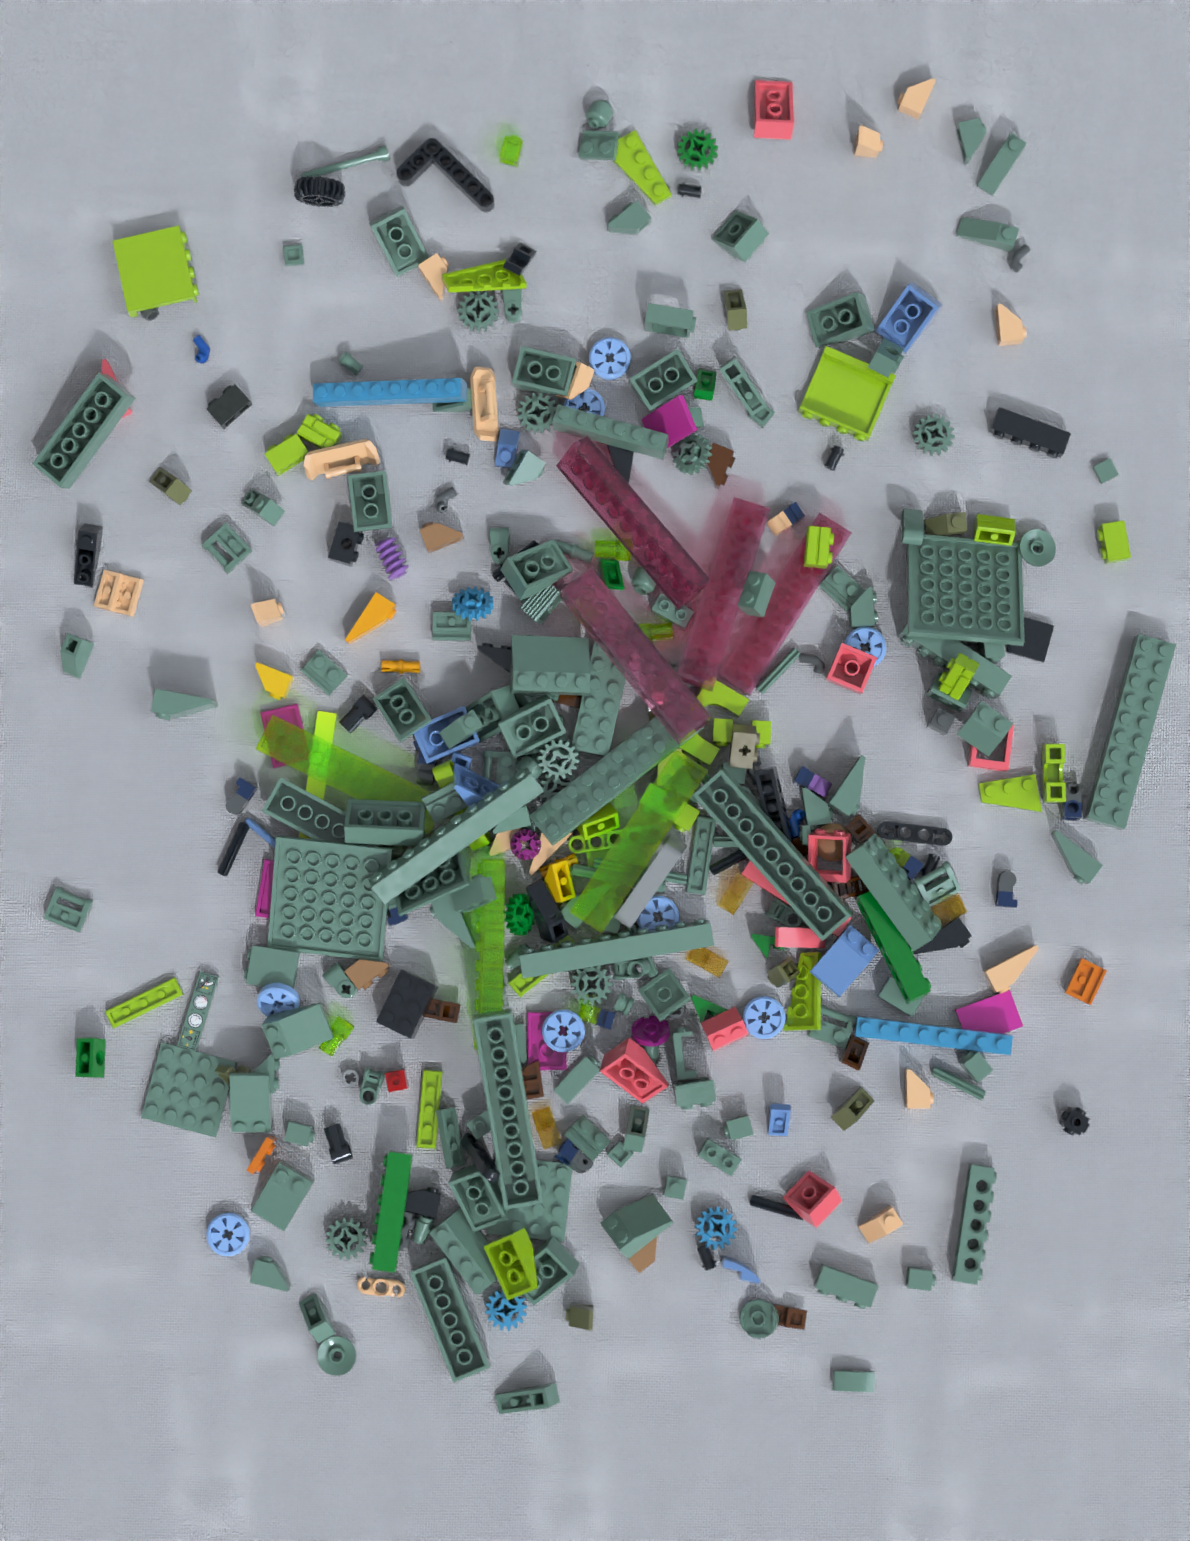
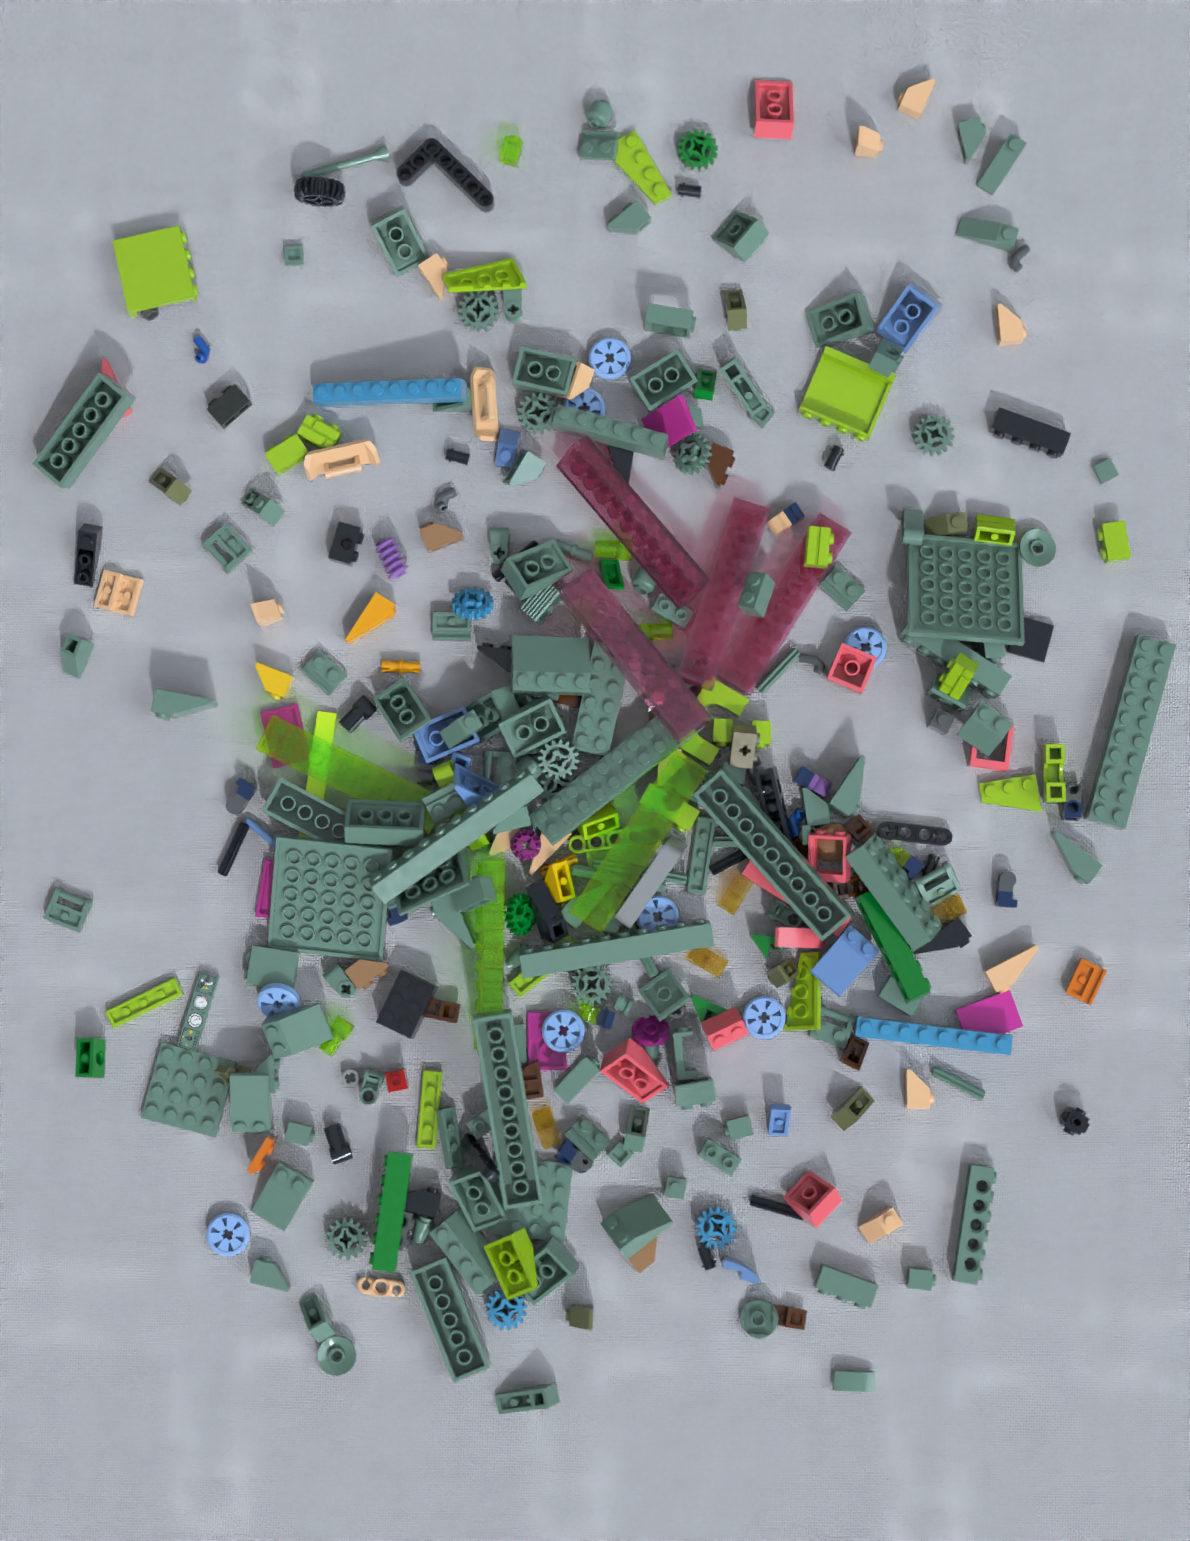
sand green pin [339,352,364,376] -> none
sand green slope [348,471,393,532] -> none
black slope [503,242,537,276] -> none
sand green piece [613,958,650,980] -> none
sand green slope [849,587,878,628] -> none
sand green brick [958,1050,993,1082] -> none

